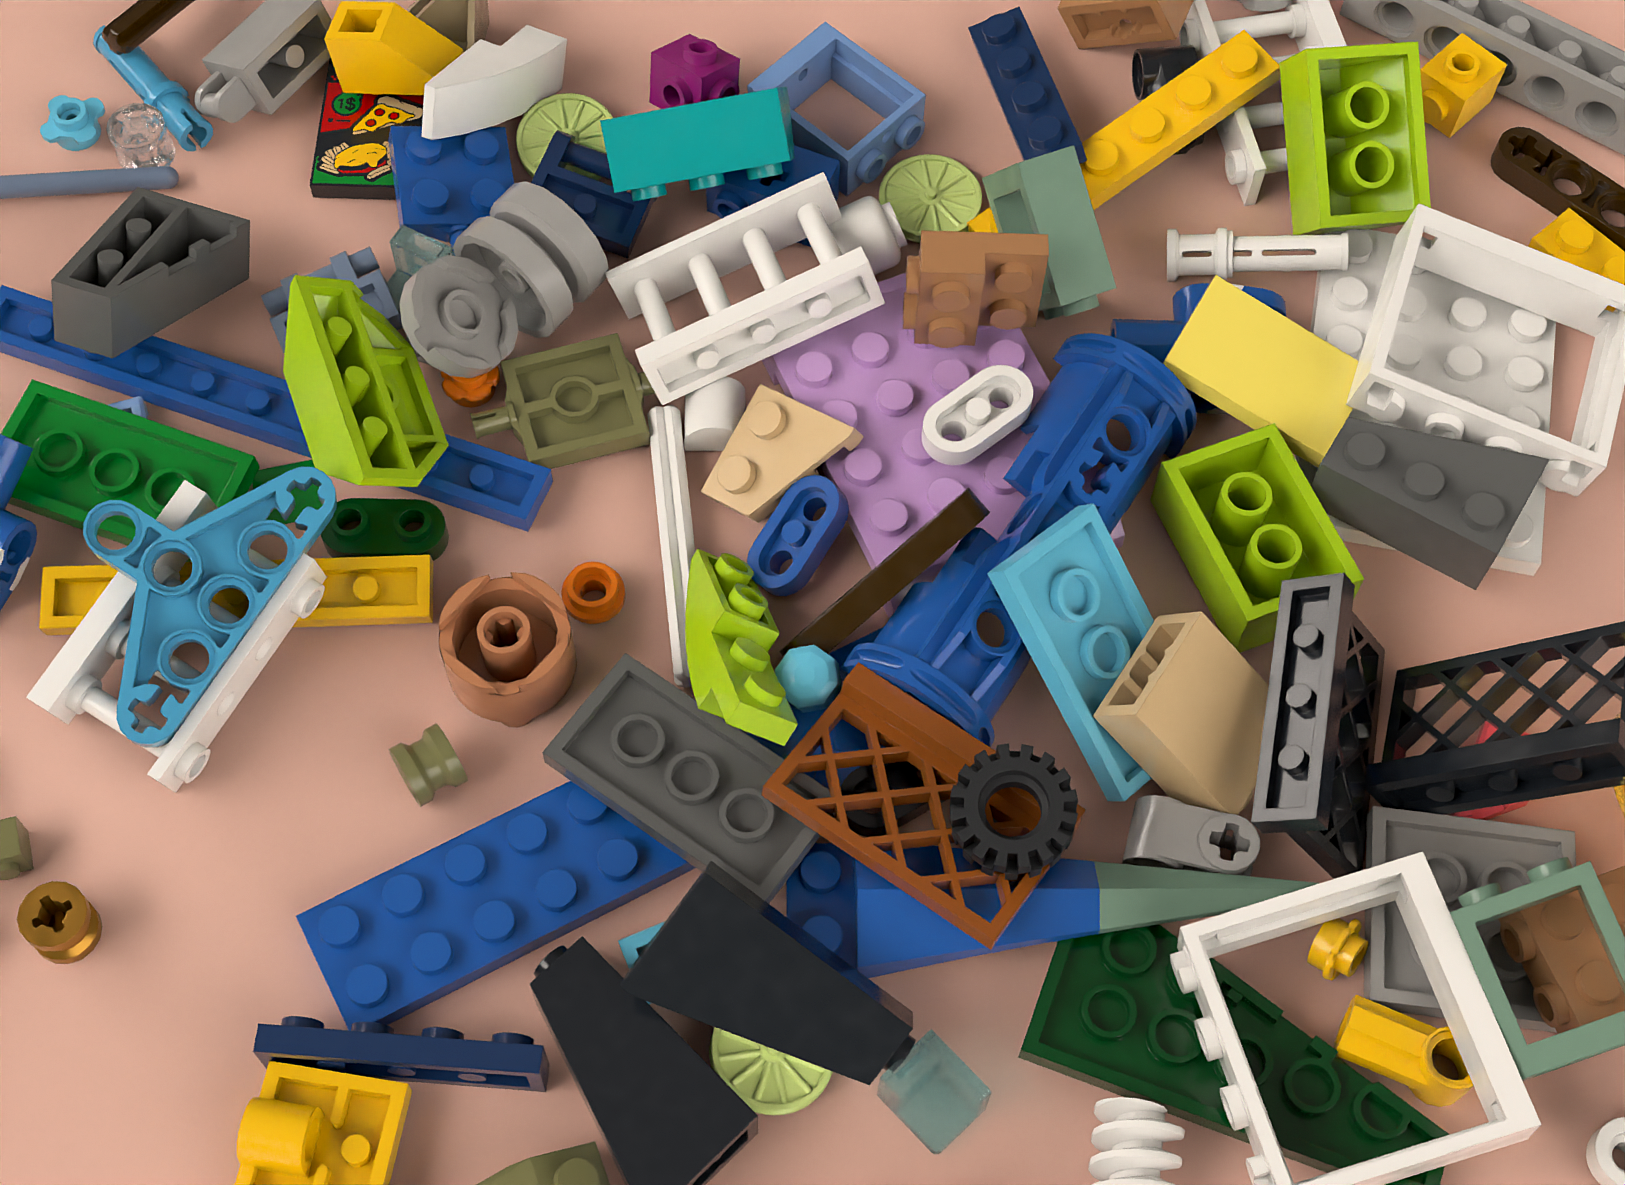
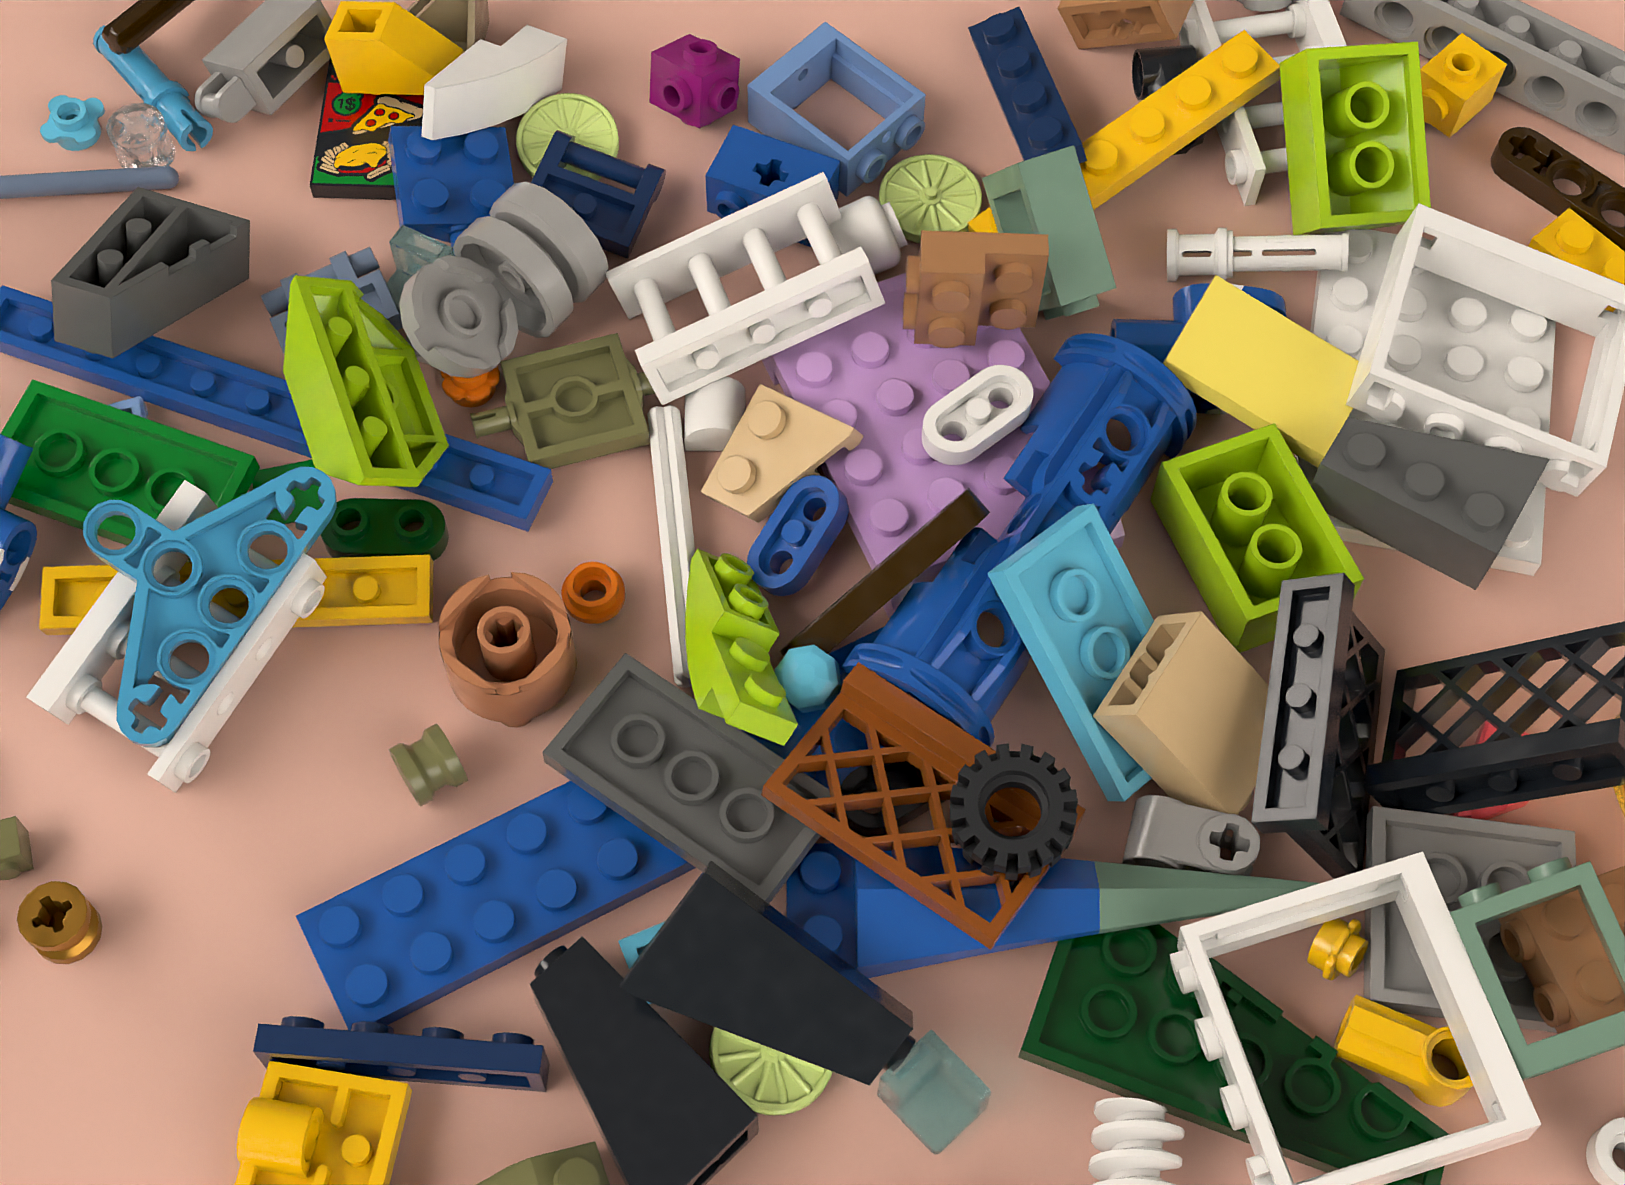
teal slope [600,87,795,201] -> none

